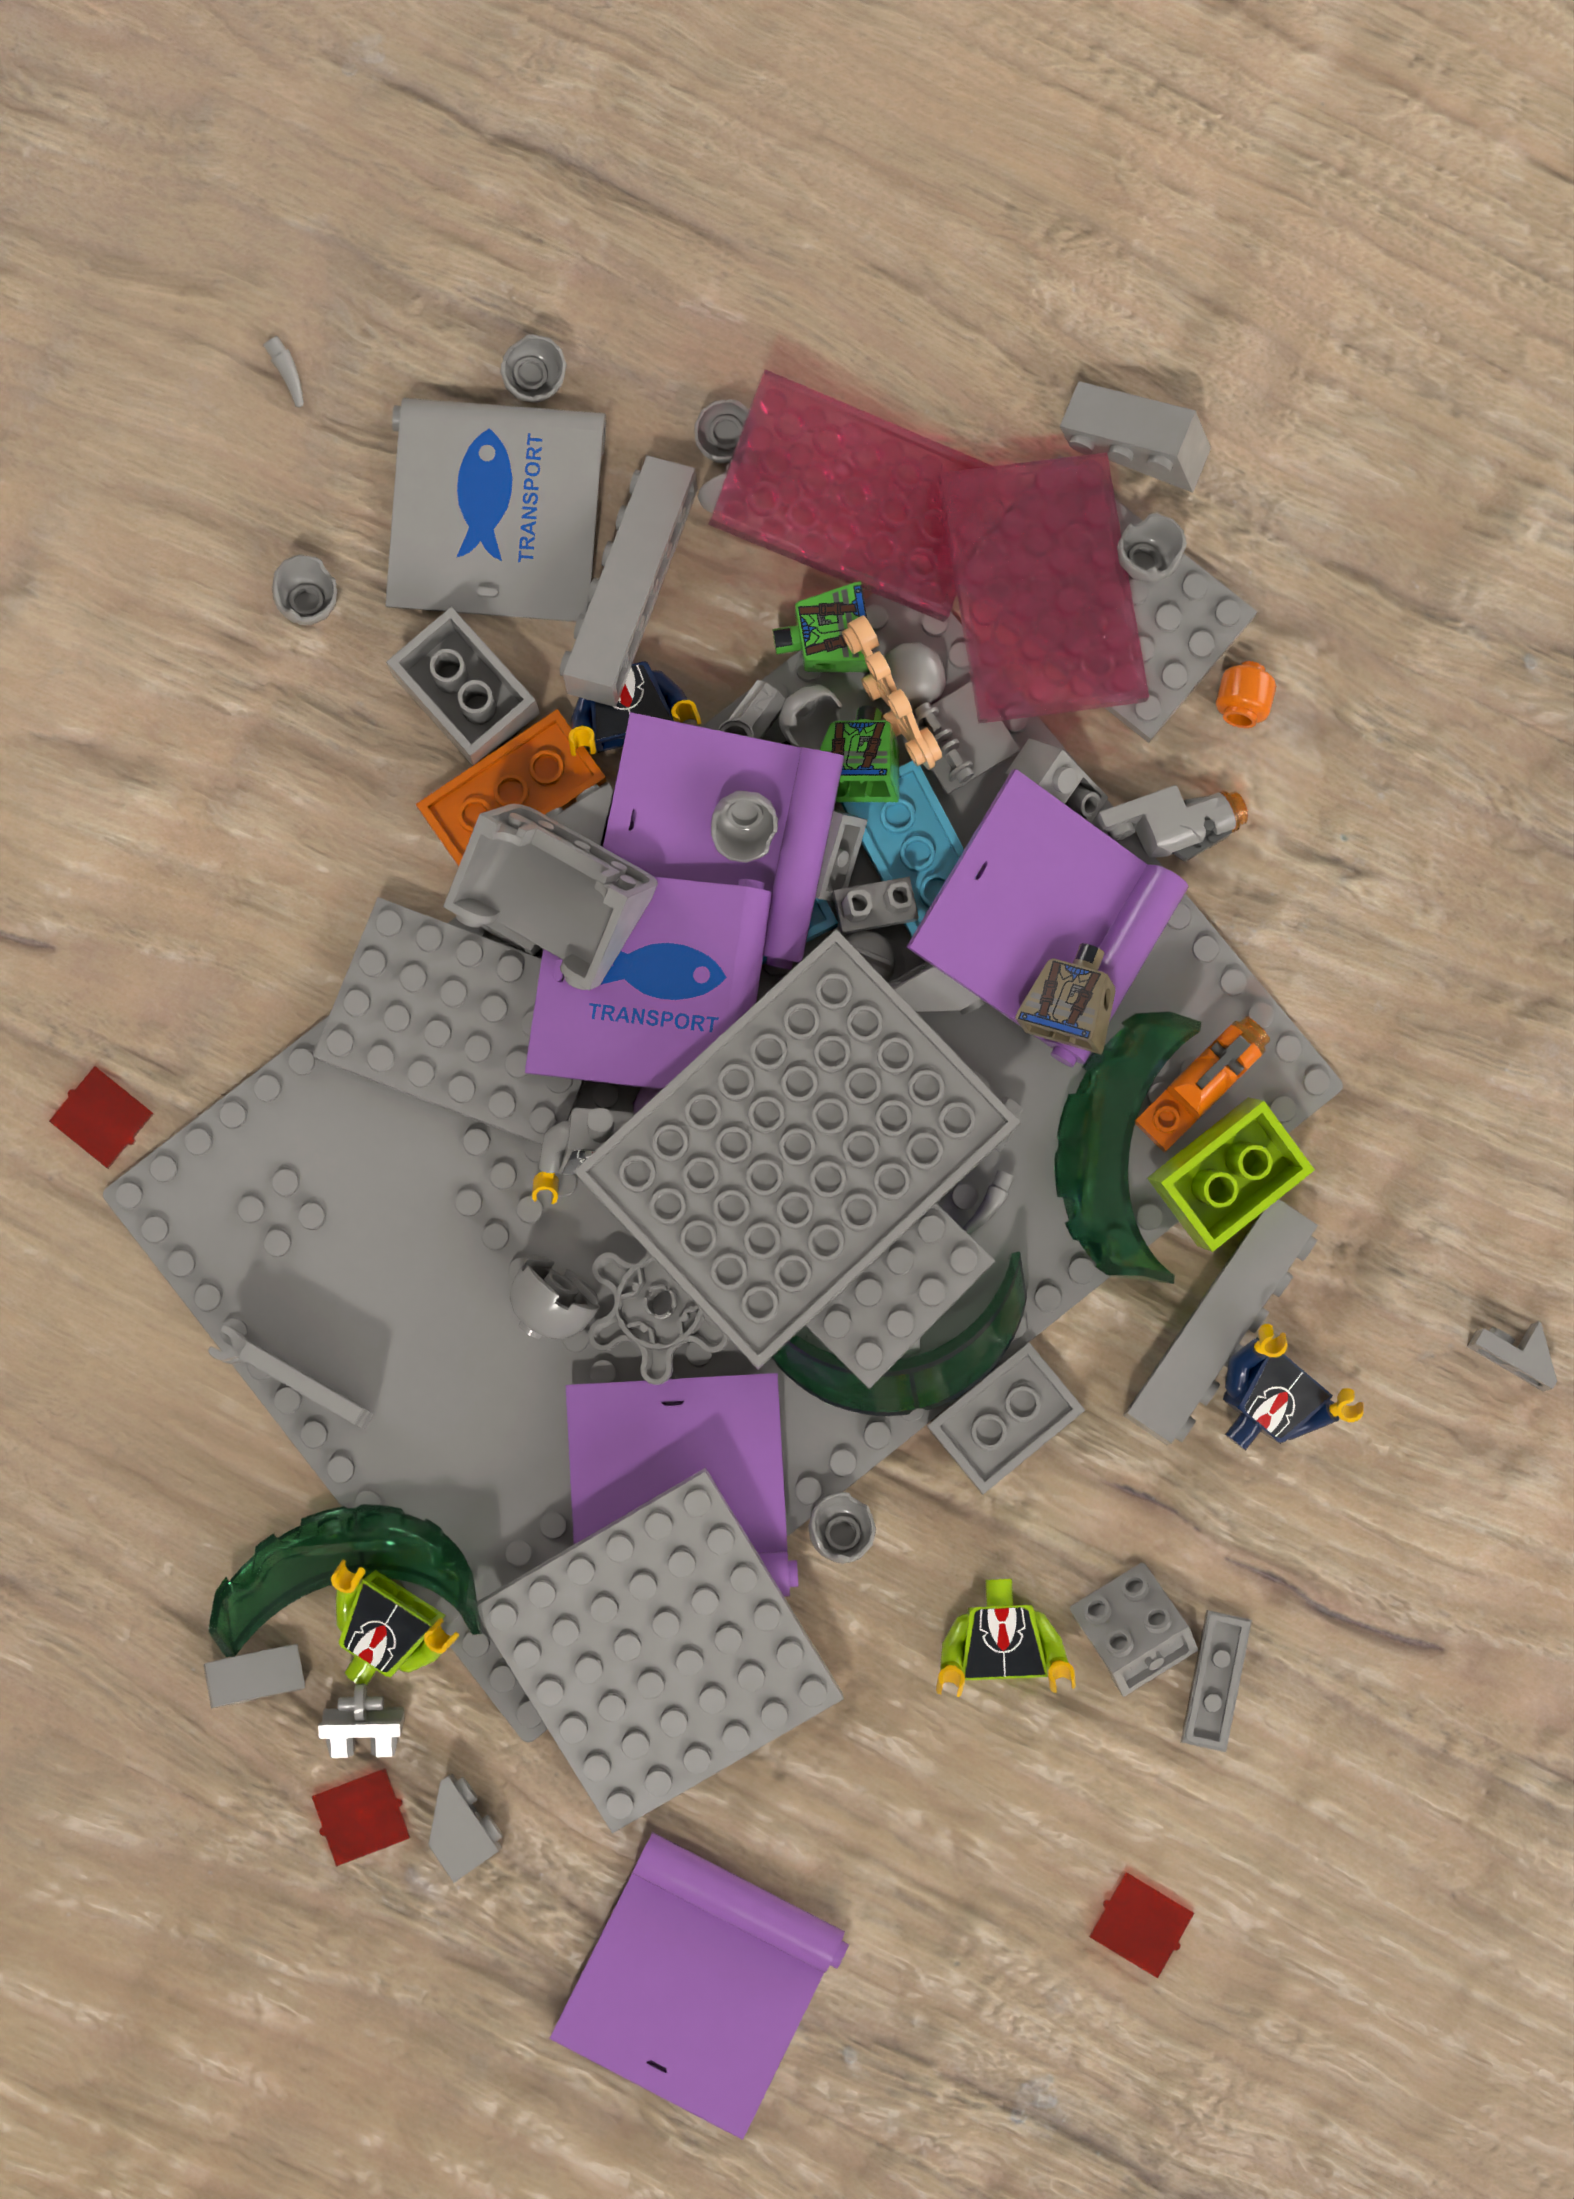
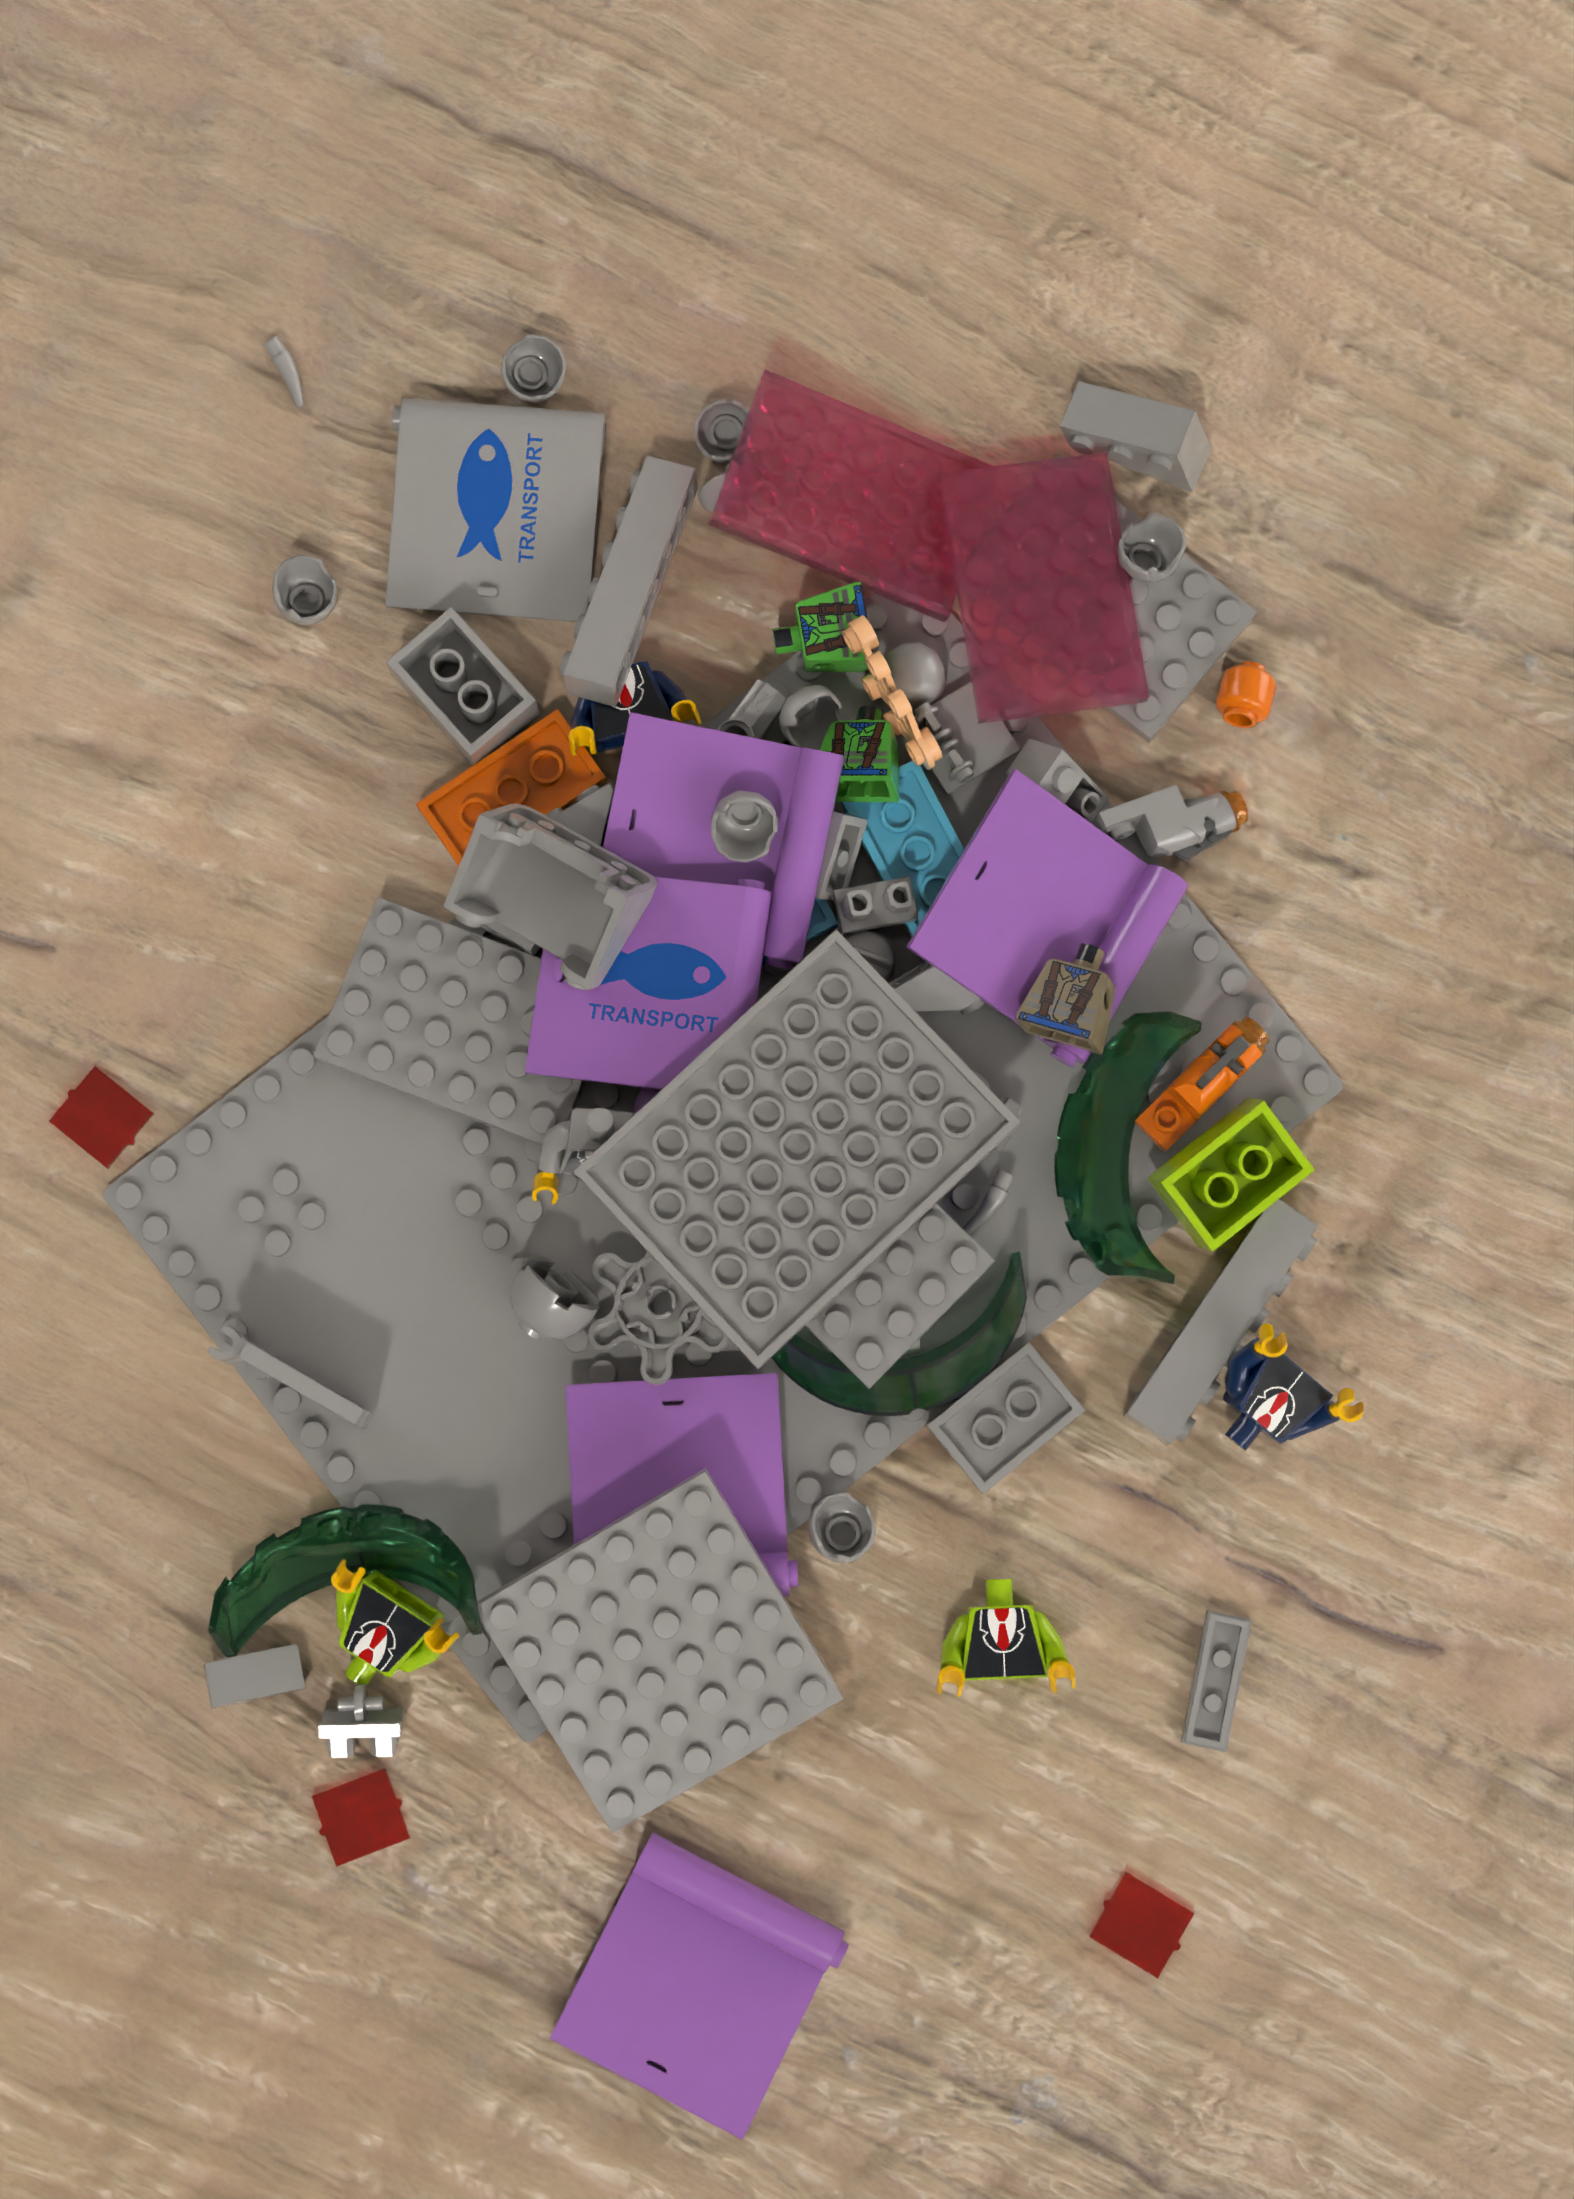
light grey slope [429,1774,503,1883] -> none
light grey bracket [1070,1563,1199,1697] -> none
light grey slope [1467,1321,1557,1392] -> none

